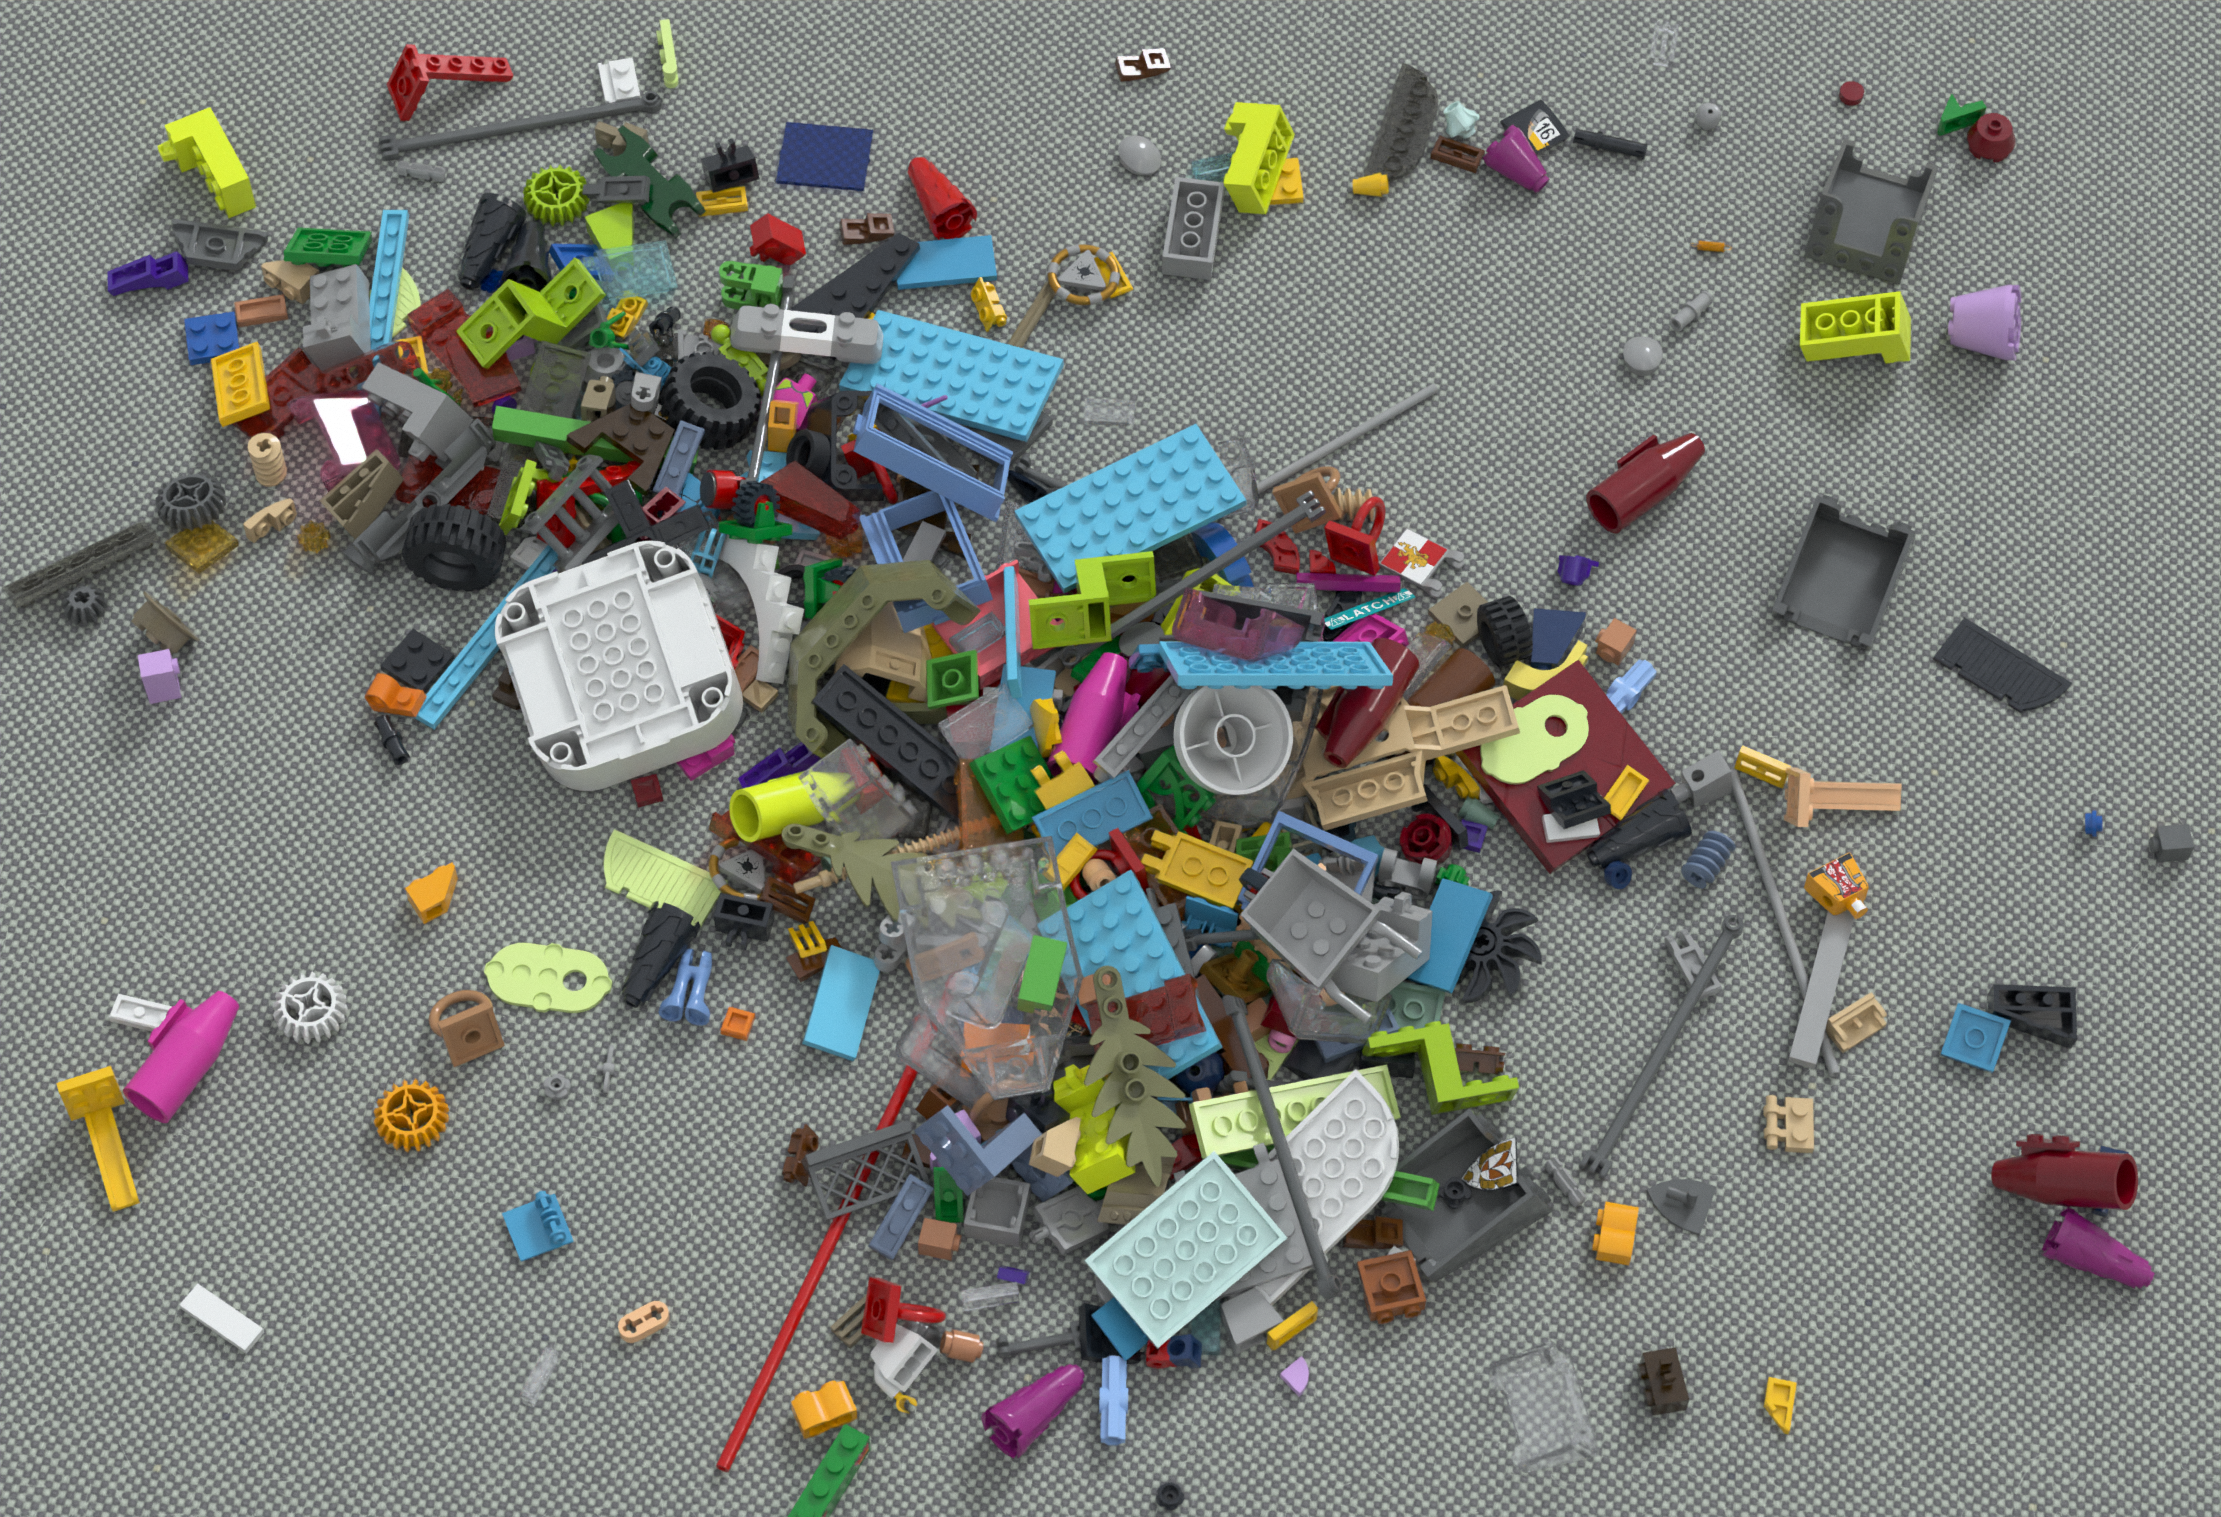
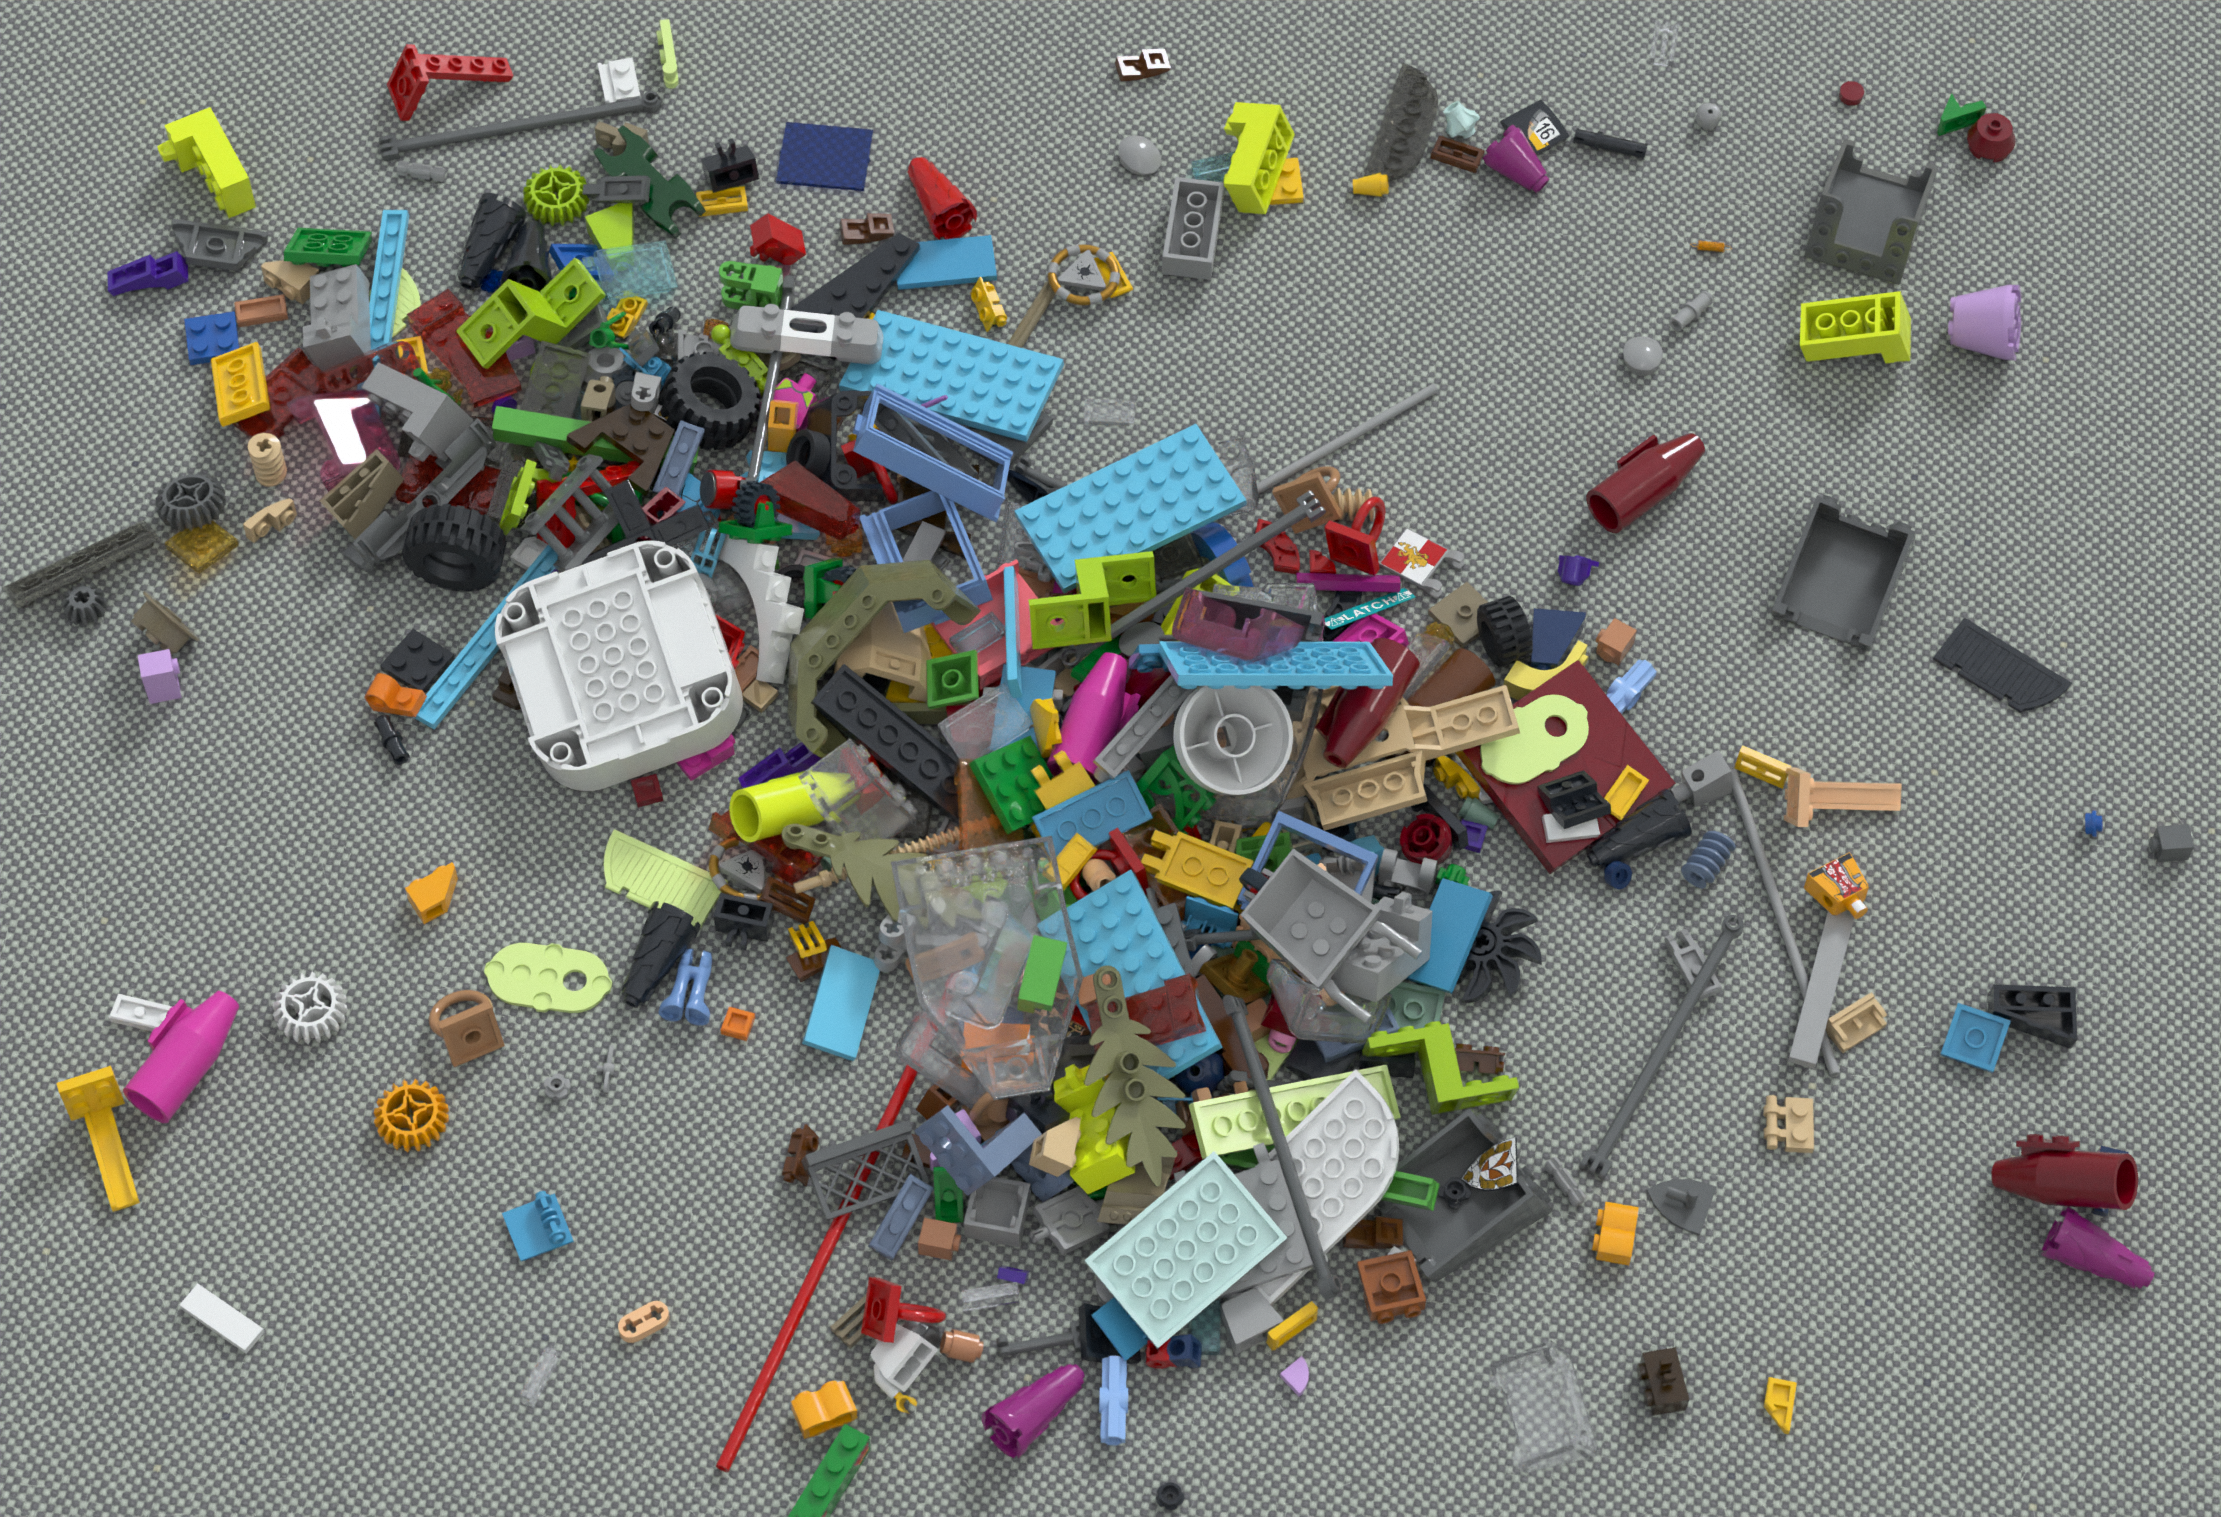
clear yellow gear [297,520,331,553] -> none

